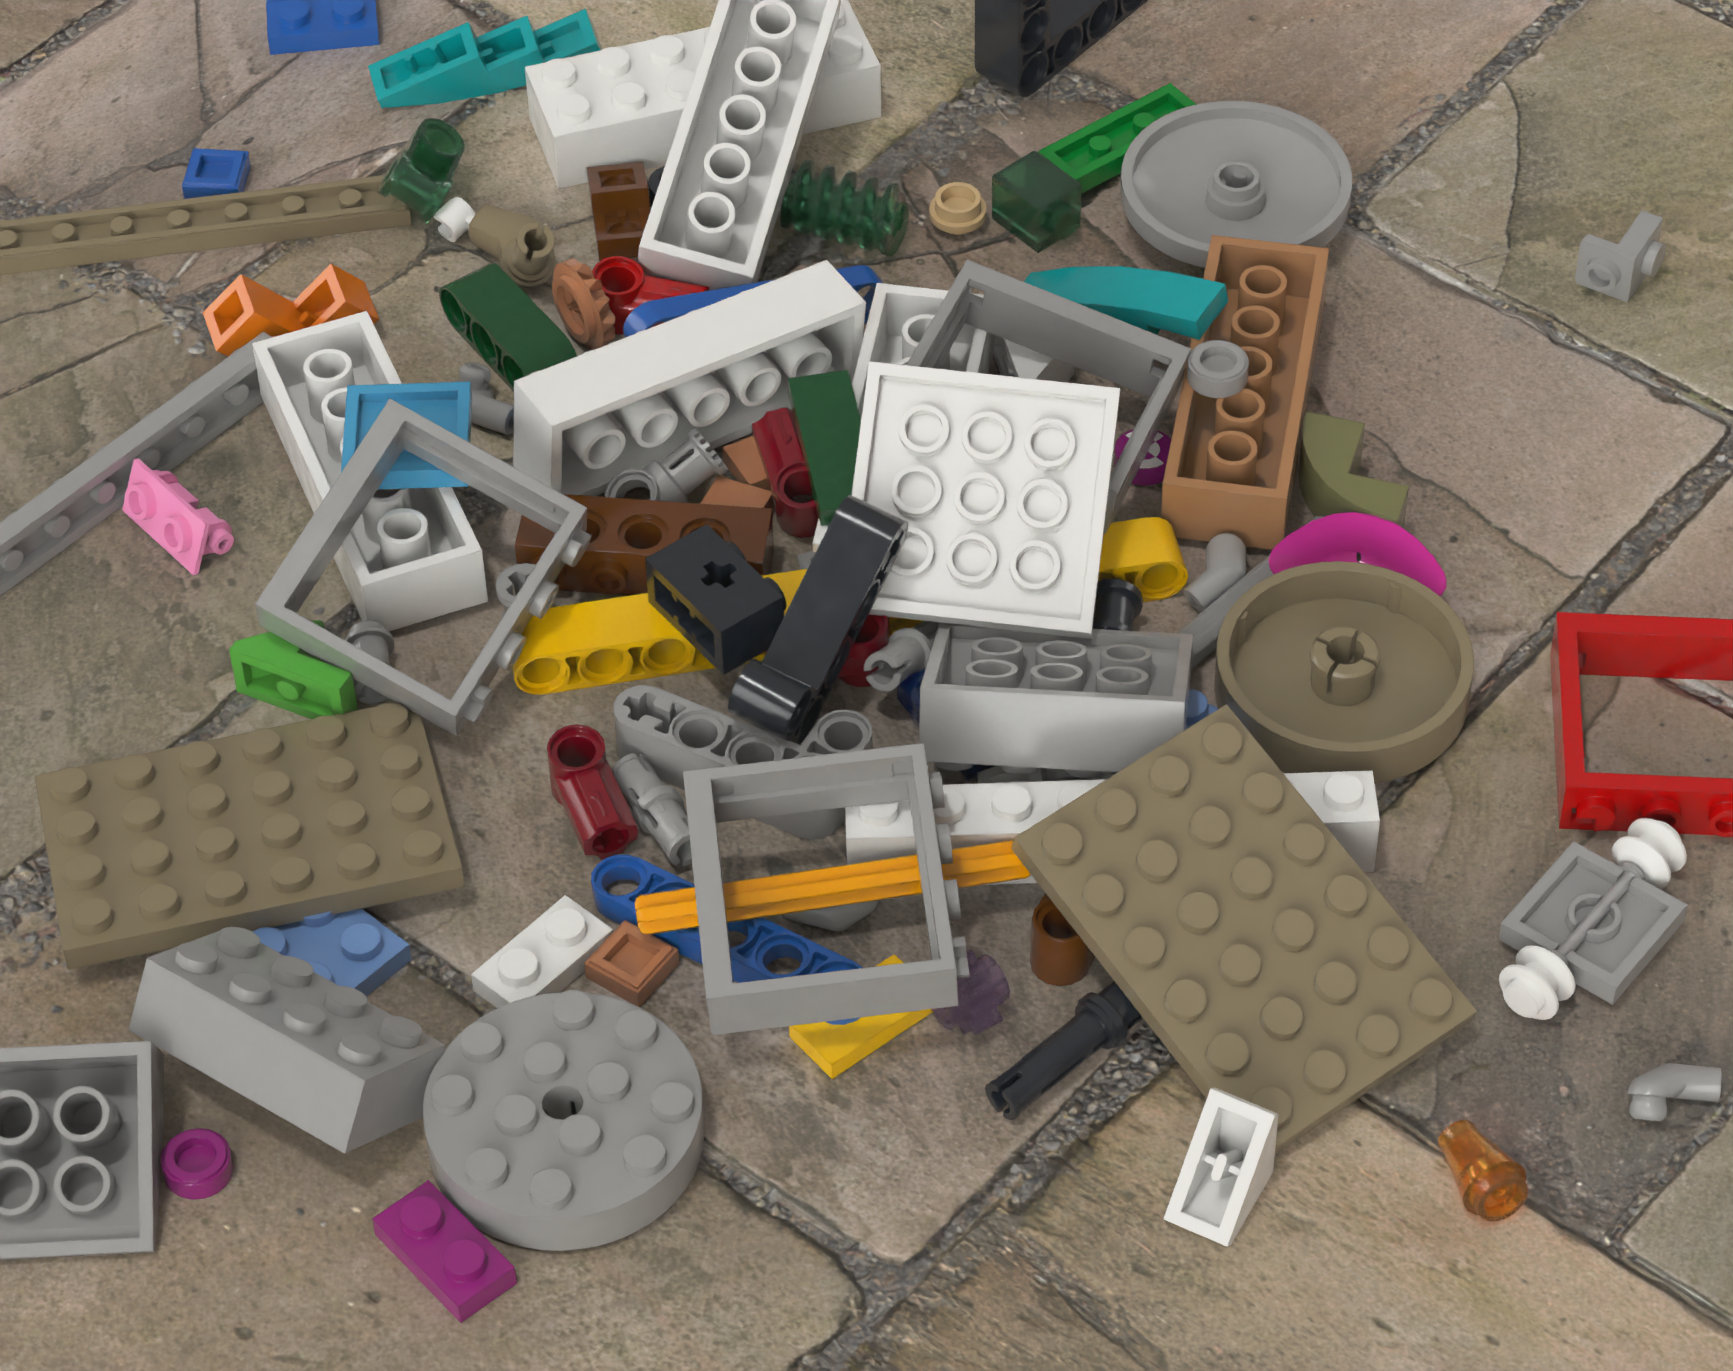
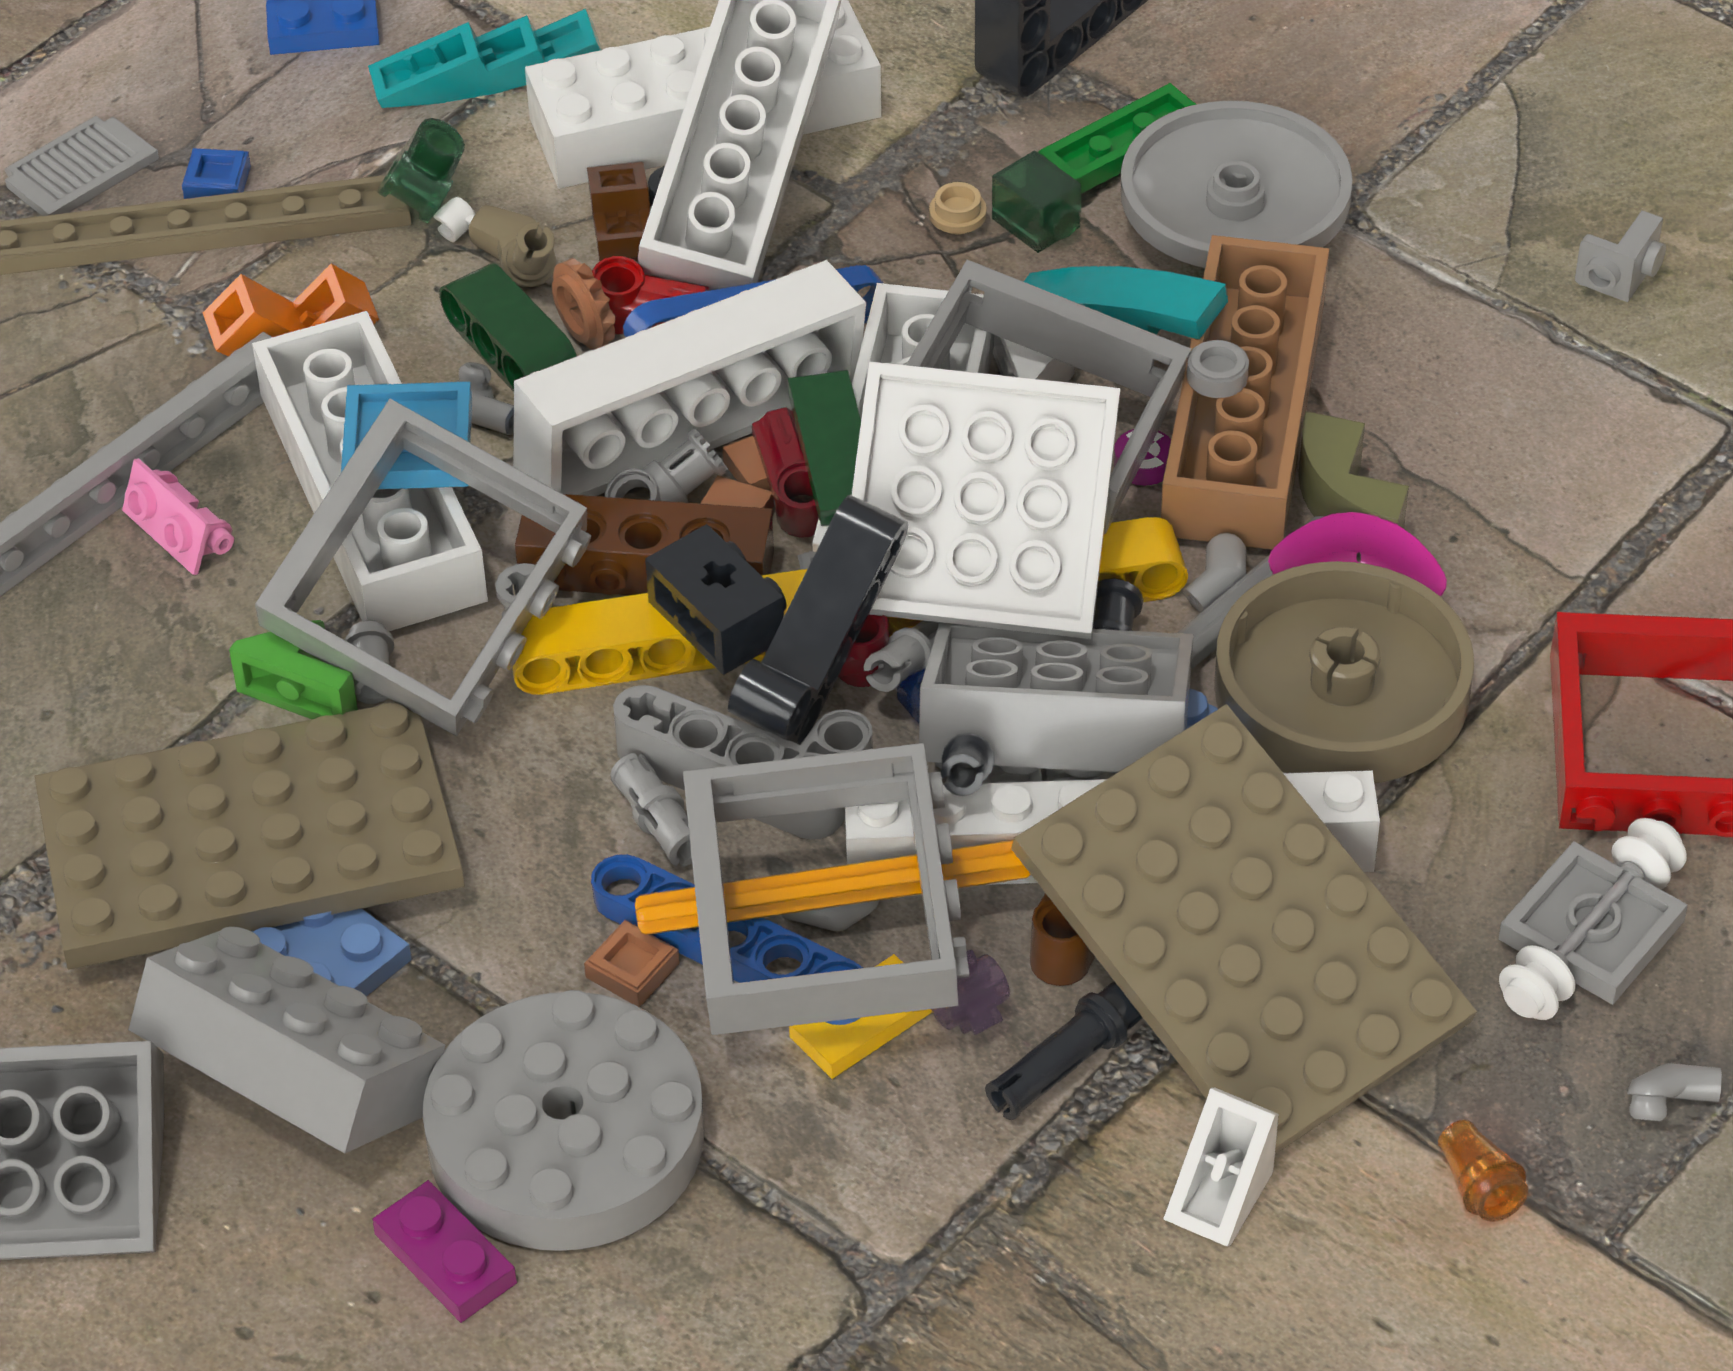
magenta tile [161,1128,233,1200] -> none
white plate [471,895,613,1008] -> none
dark red piece [547,724,638,860] -> none
clear green piece [780,159,909,257] -> none
none -> light grey window [5,116,159,216]
none -> black pin [941,733,995,796]

